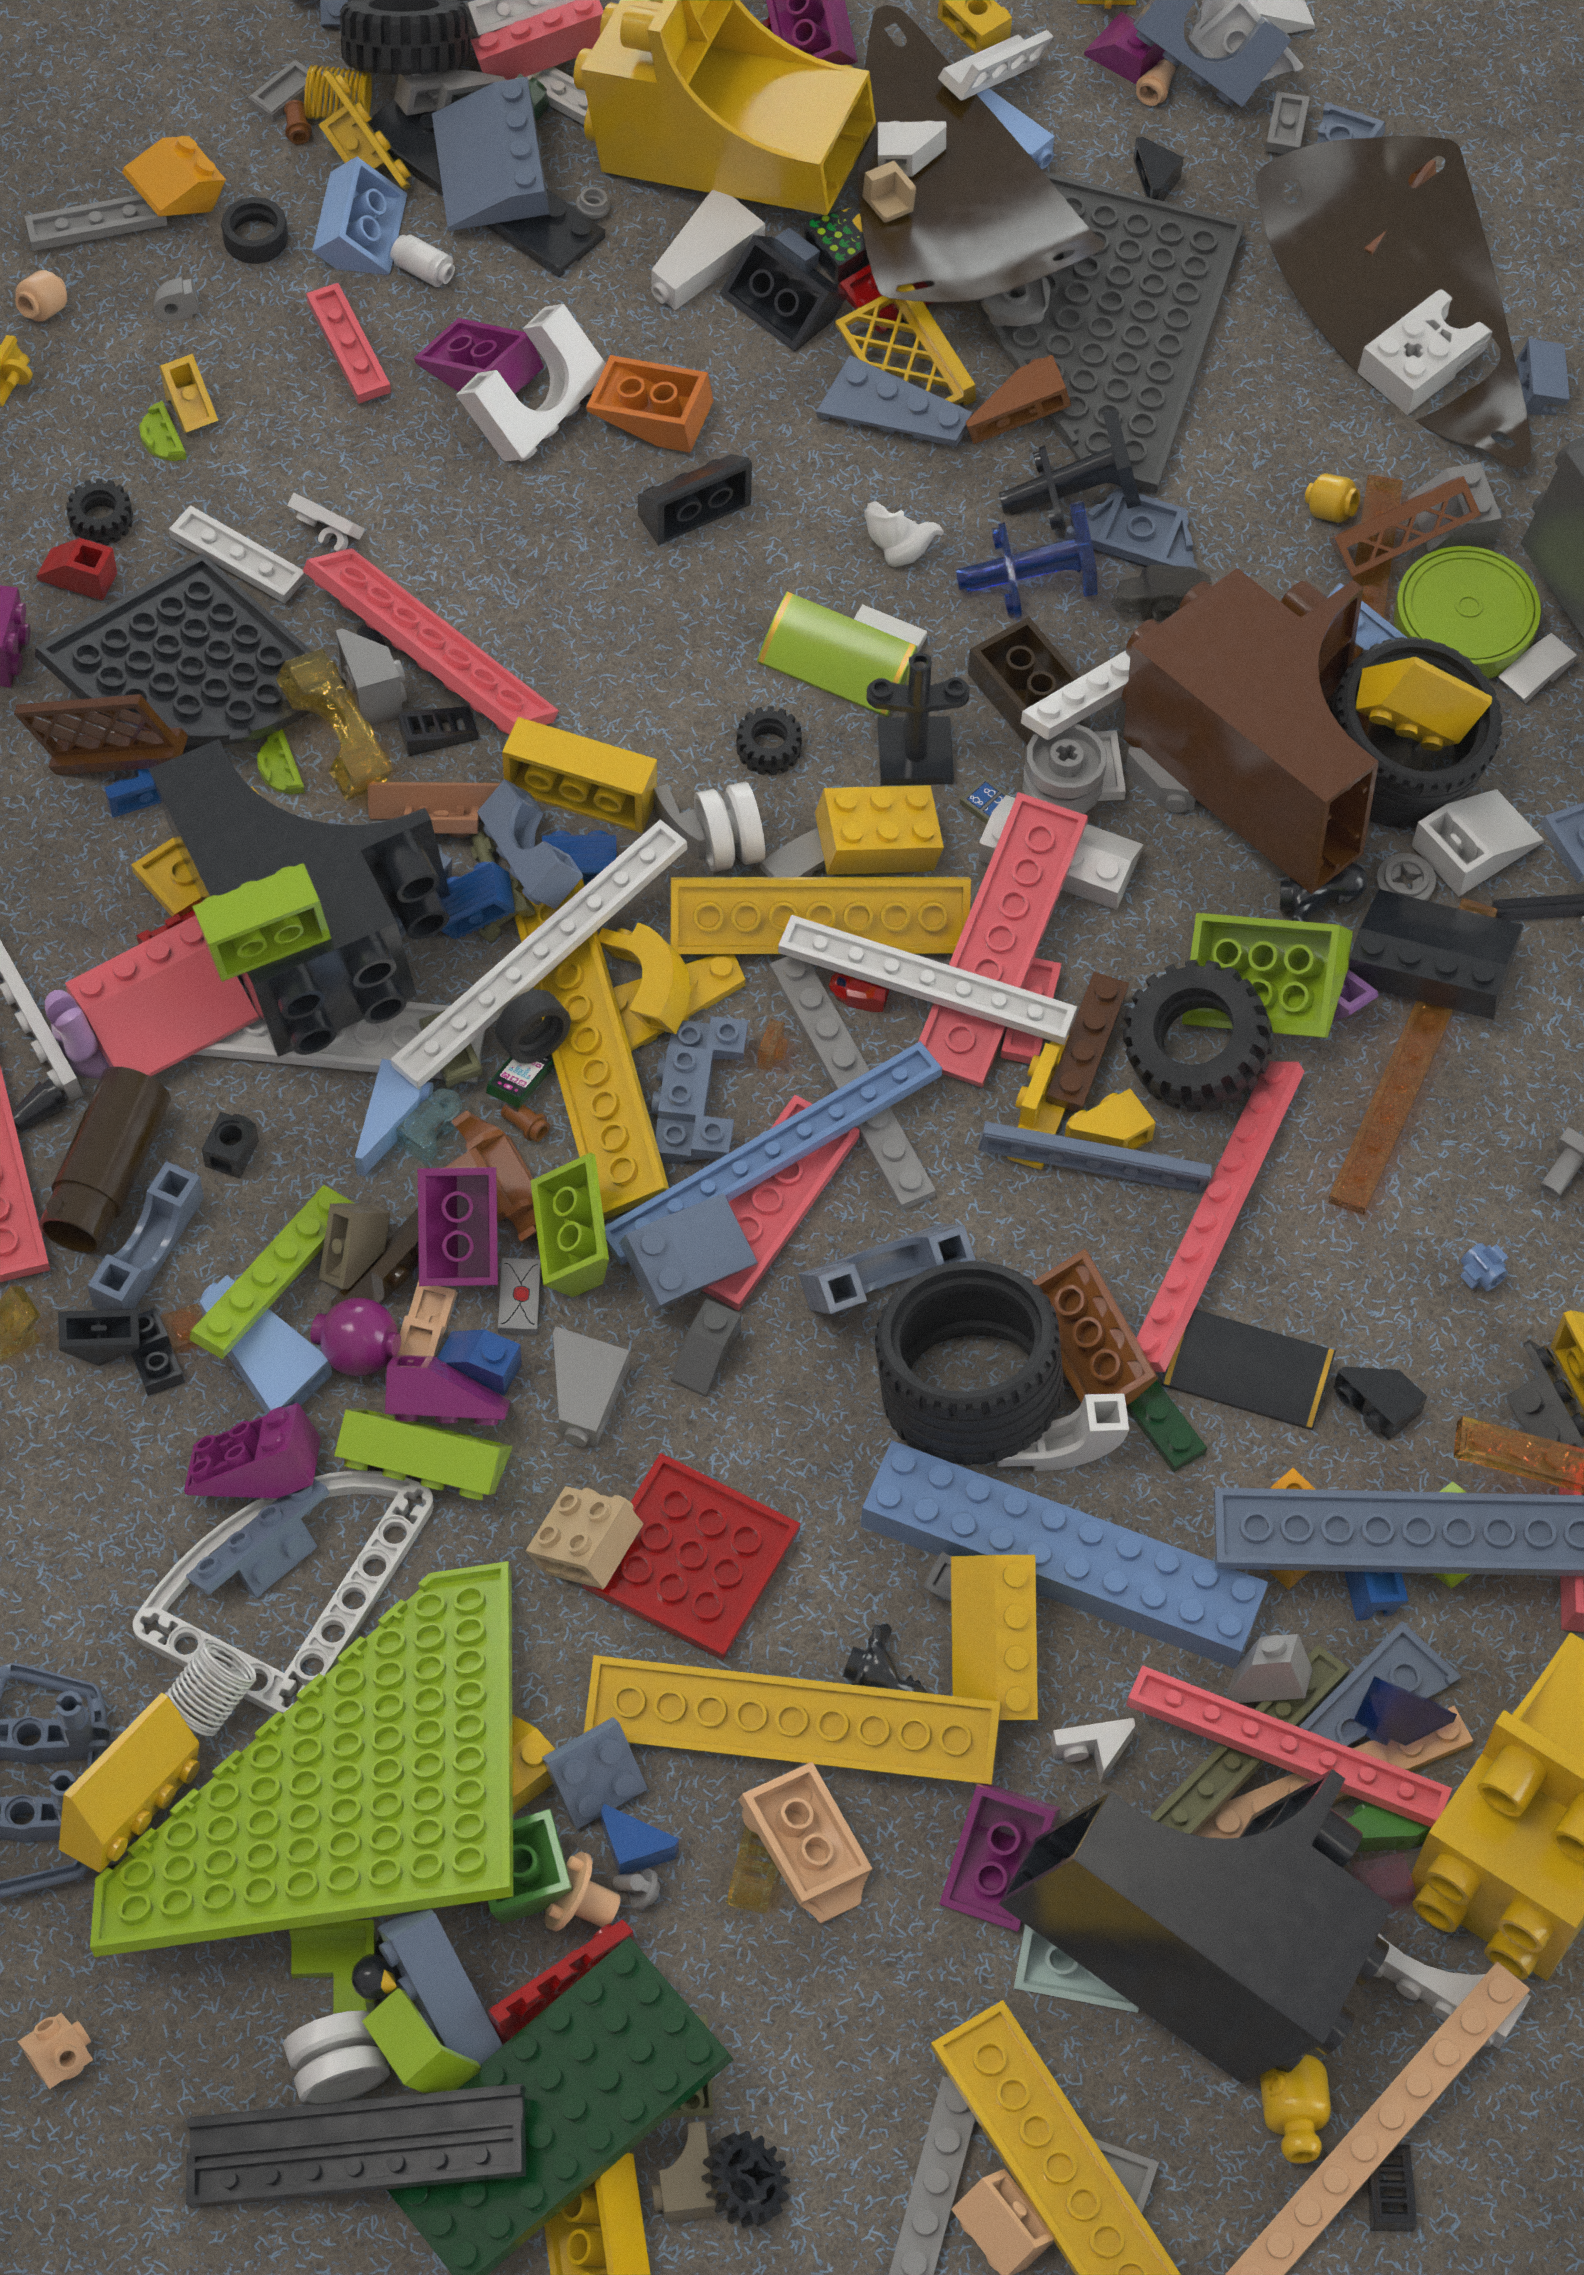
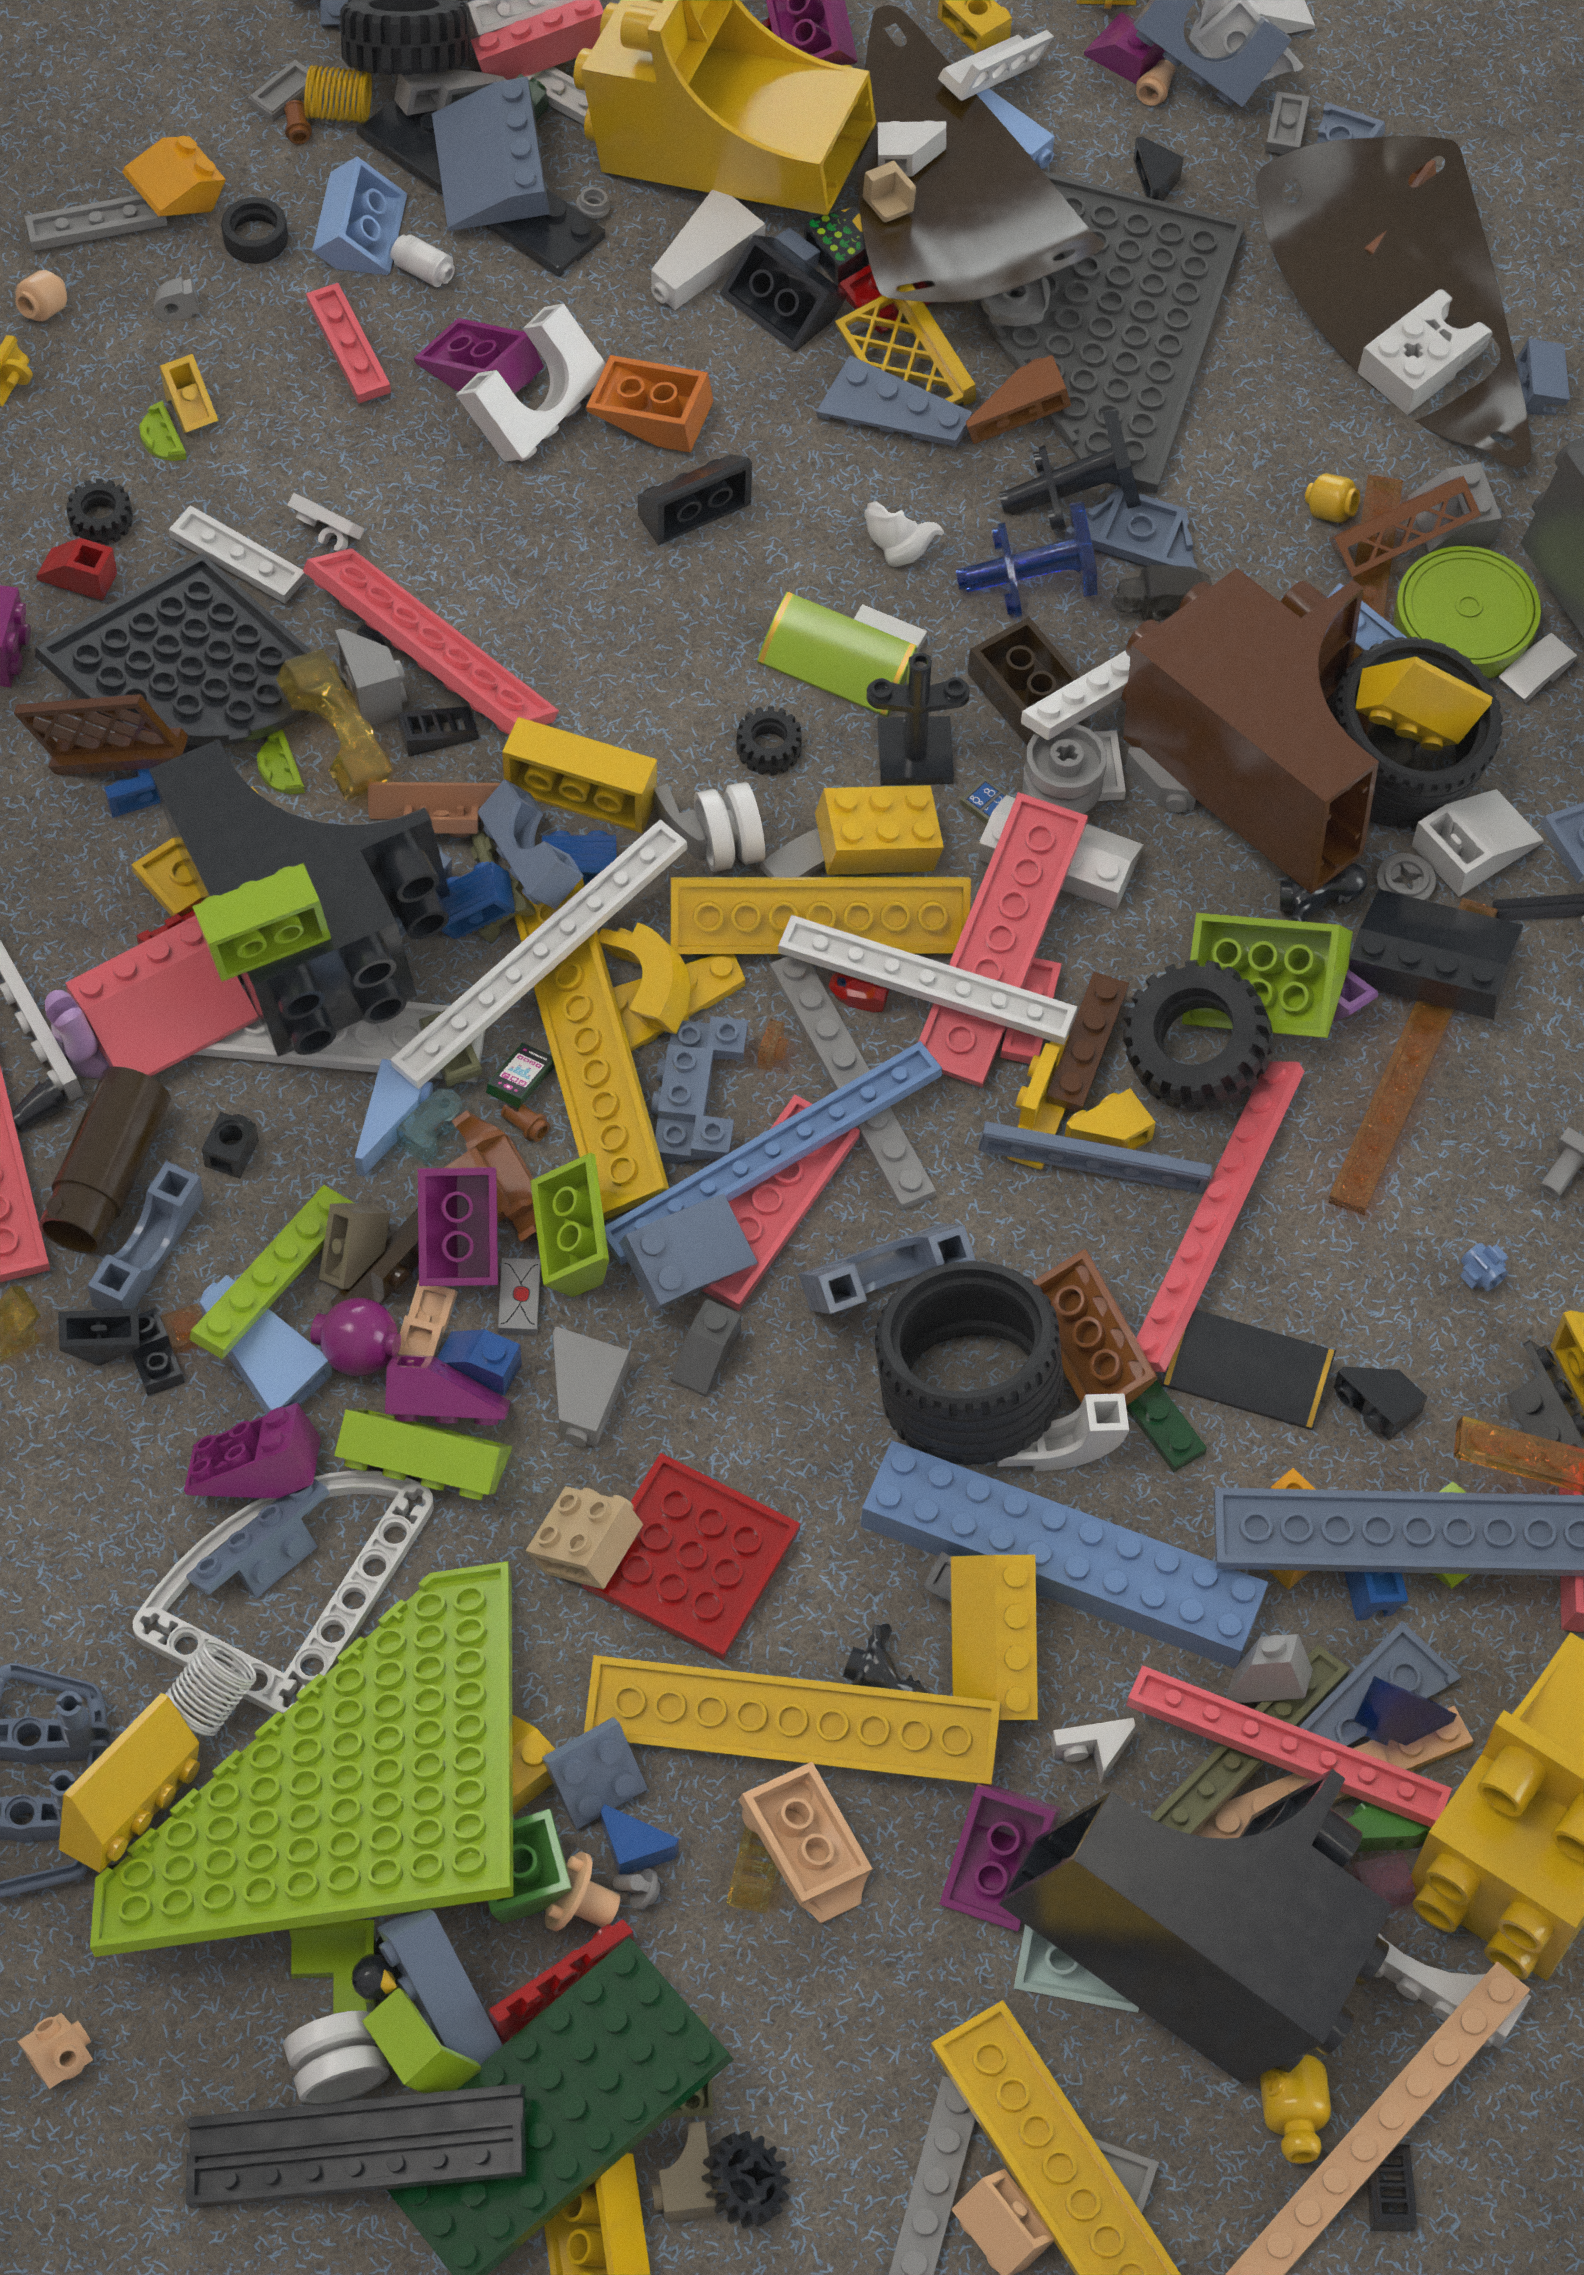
yellow bracket [318,70,411,190] -> none
black tyre [495,990,571,1063] -> none

